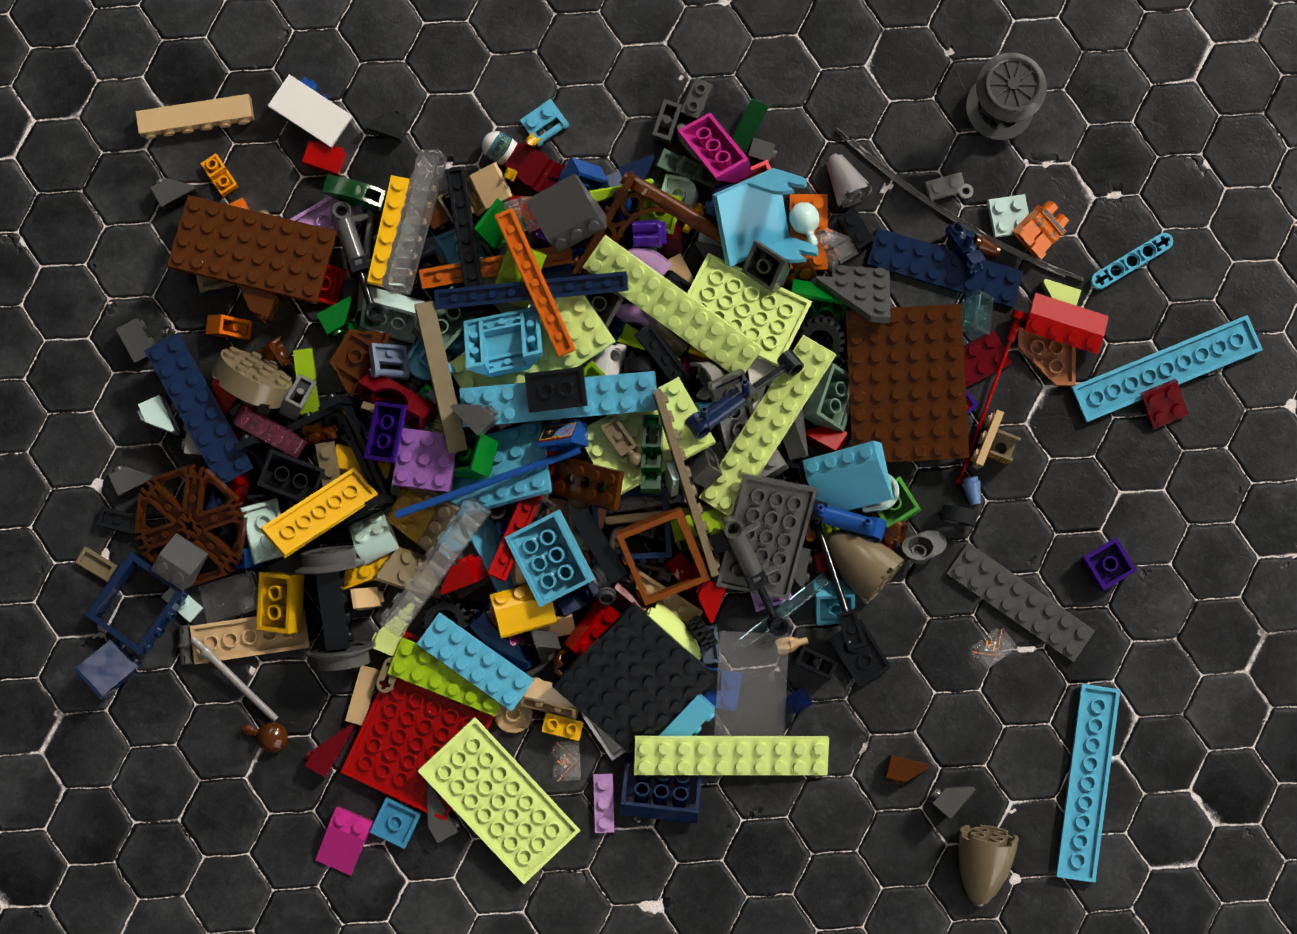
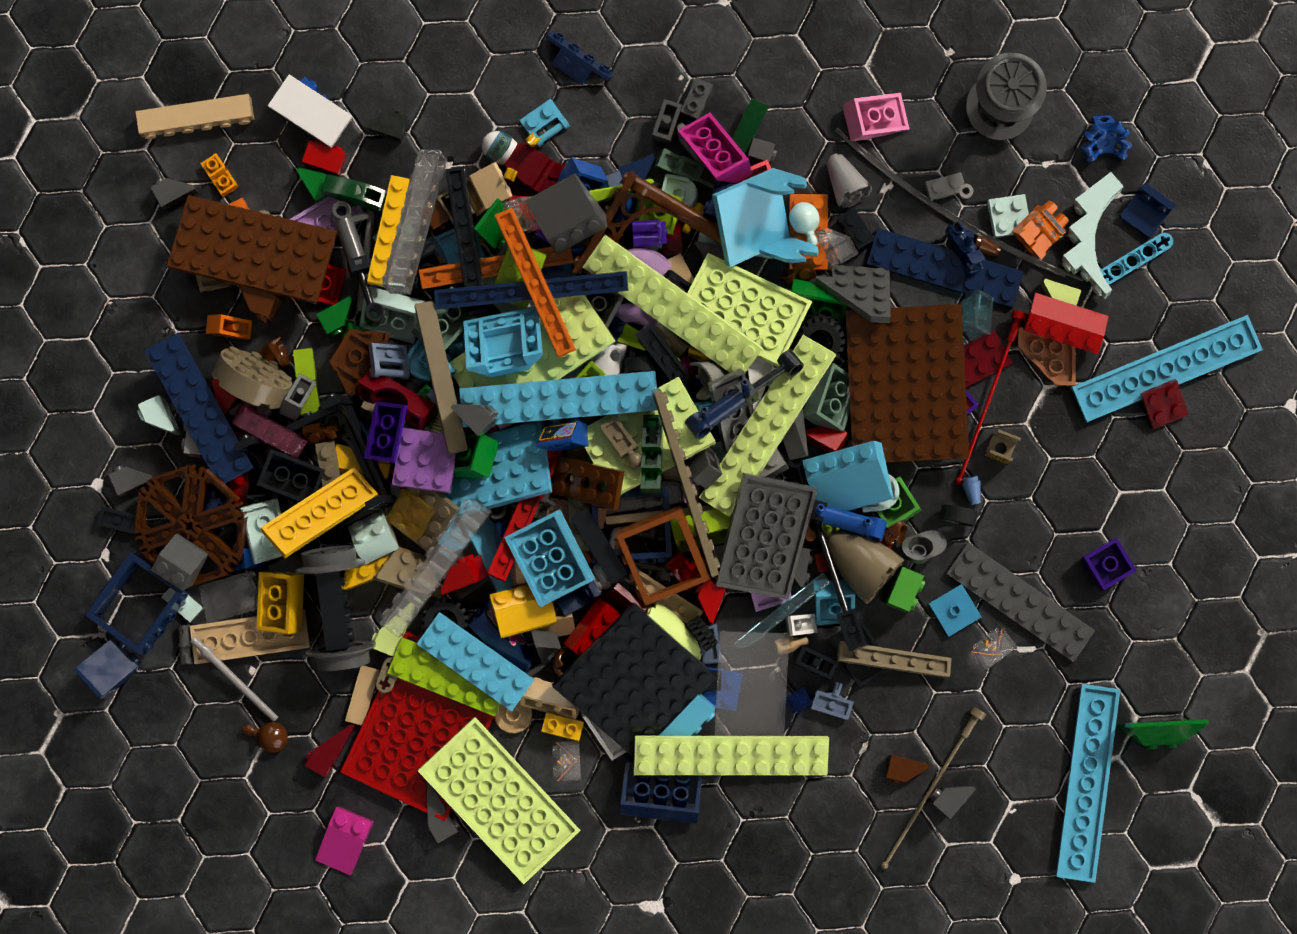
dark tan tile [75,546,119,583] -> none
dark grey brick [116,318,156,363] -> none
tan slope [350,587,385,611] -> none
dark azure plate [370,797,422,849] -> none
blue piece [395,446,581,519] -> none
black plate [524,366,588,413] -> none
lavender plate [593,774,614,833] -> none
dark grey plate [597,587,616,605] -> none
light aqua tile [665,462,680,497] -> none
black slope [710,528,729,553] -> none
dark grey piece [720,515,789,637] -> none
dark grey slope [741,240,790,292] -> none
dark tan cylinder [958,825,1019,907] -> none
tan plate [970,410,1004,469] -> none
none -> green slope [296,168,328,203]
none -> dark blue bracket [546,31,614,85]
none -> white slope [785,614,818,637]
none -> sand blue plate [811,682,854,720]
none -> dark tan plate [837,641,952,678]
none -> bright pink slope [842,93,909,141]
none -> dark tan piece [881,706,986,870]
none -> bright green brick [884,567,925,613]
none -> dark azure plate [929,584,981,637]
none -> light aqua arch [1062,172,1123,299]
none -> blue piece [1081,115,1132,162]
none -> green slope [1119,720,1209,749]
none -> dark blue bracket [1120,182,1176,238]

